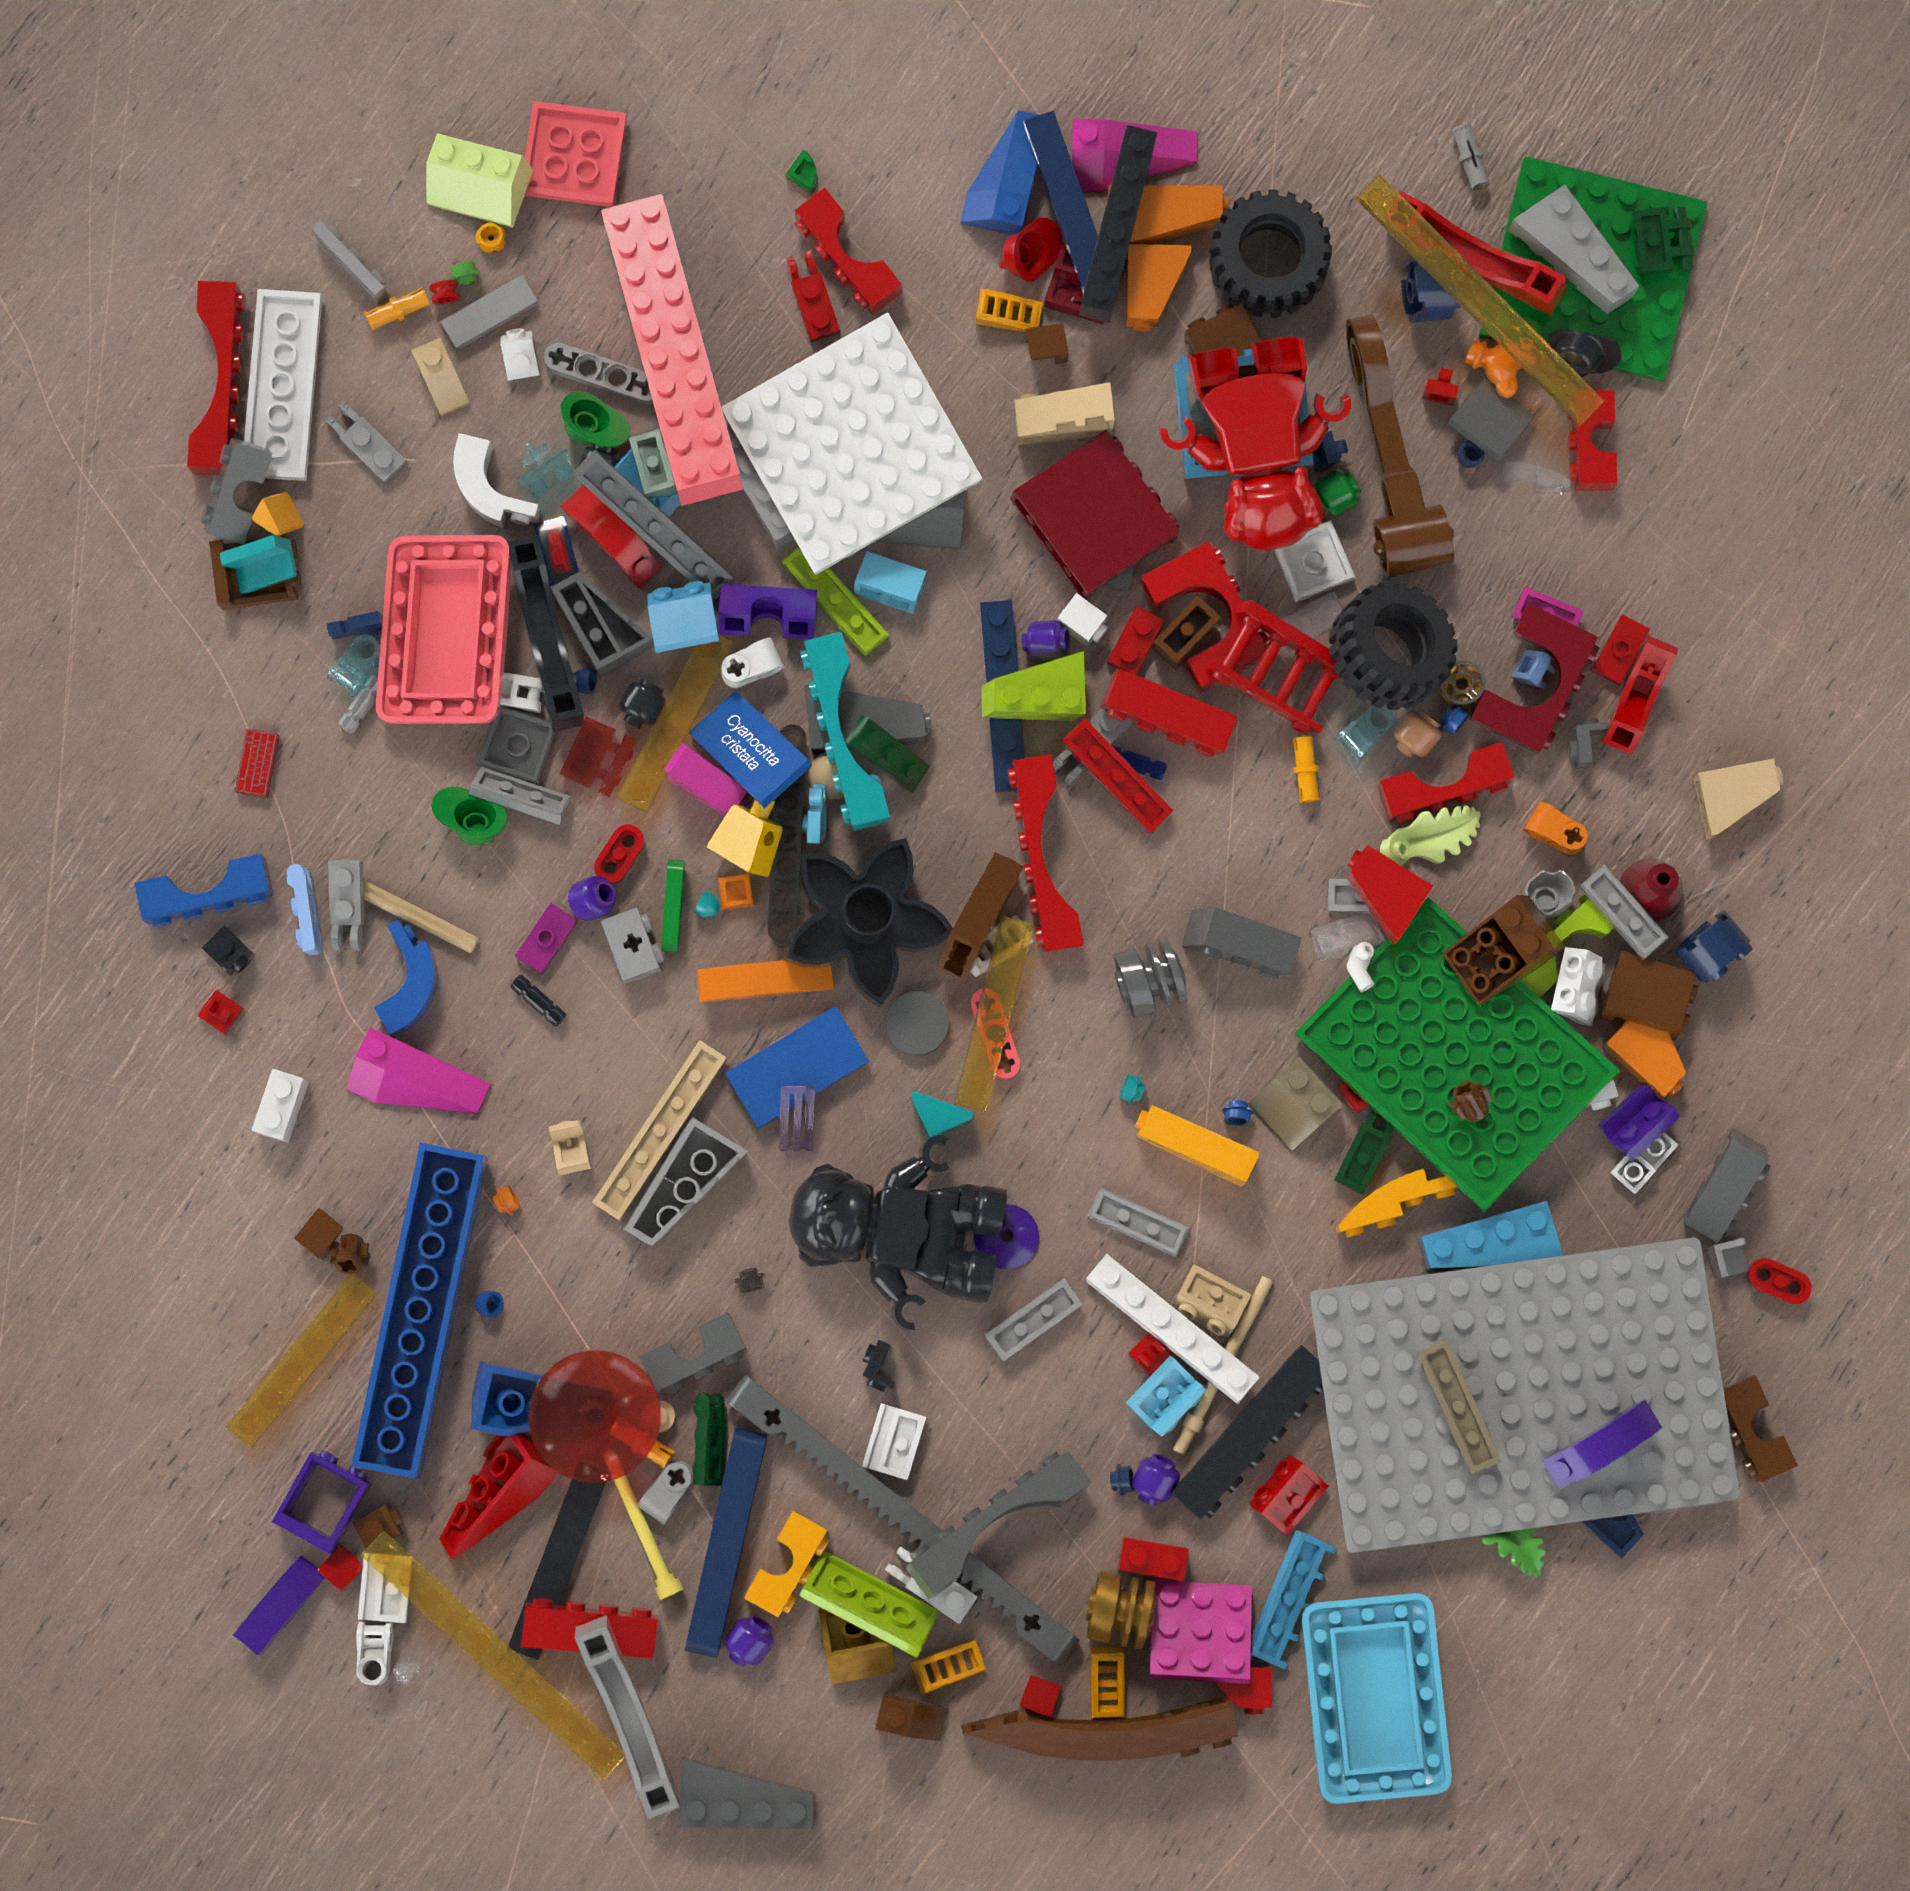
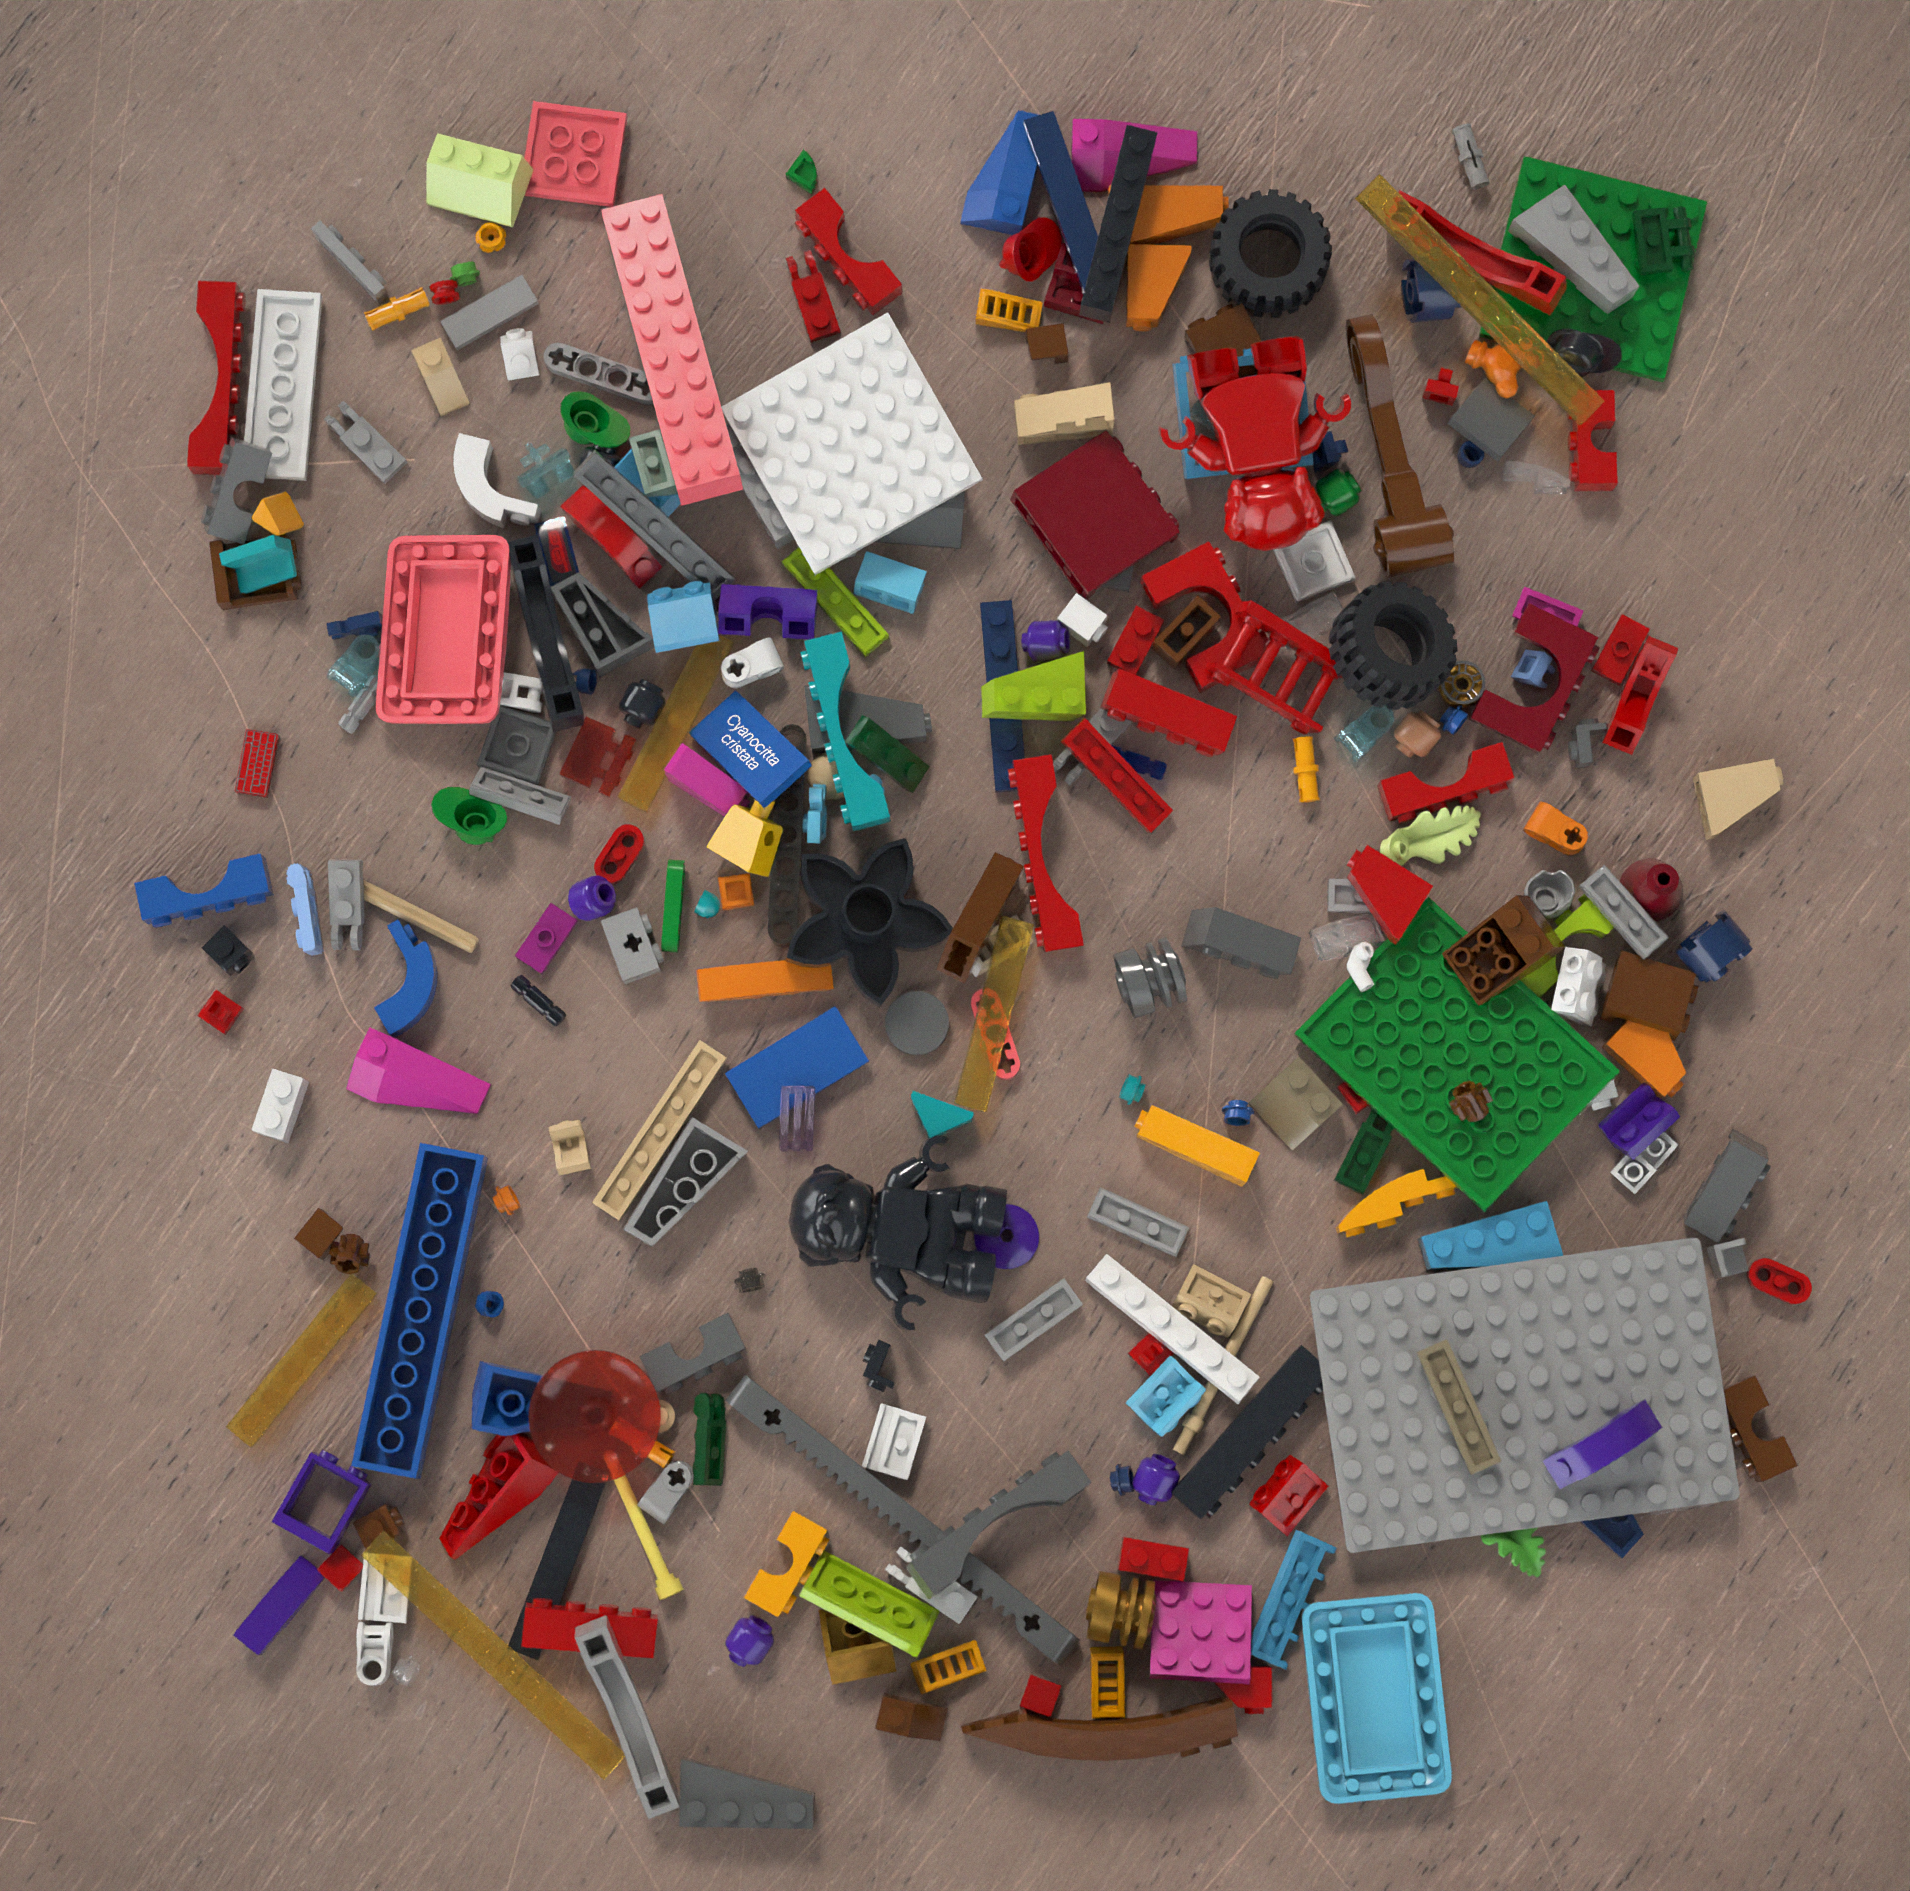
dark blue beam [685,1428,768,1658] -> none

